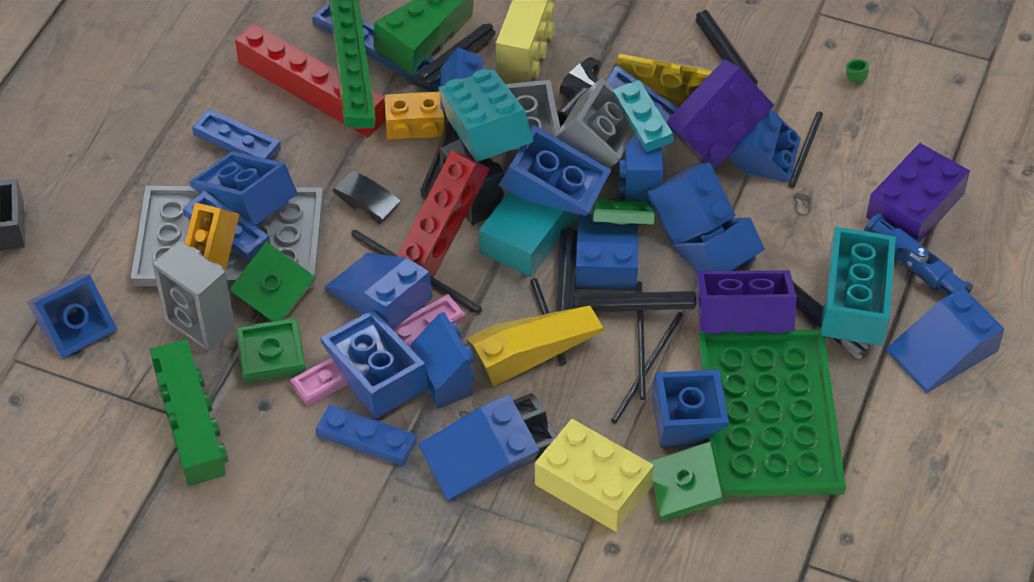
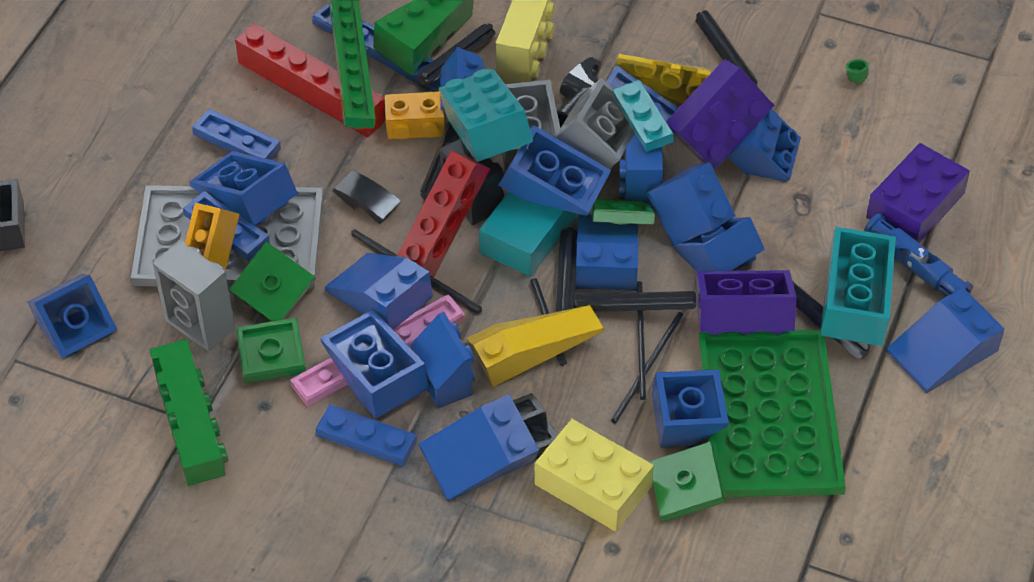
black axle [788,111,823,188] -> none

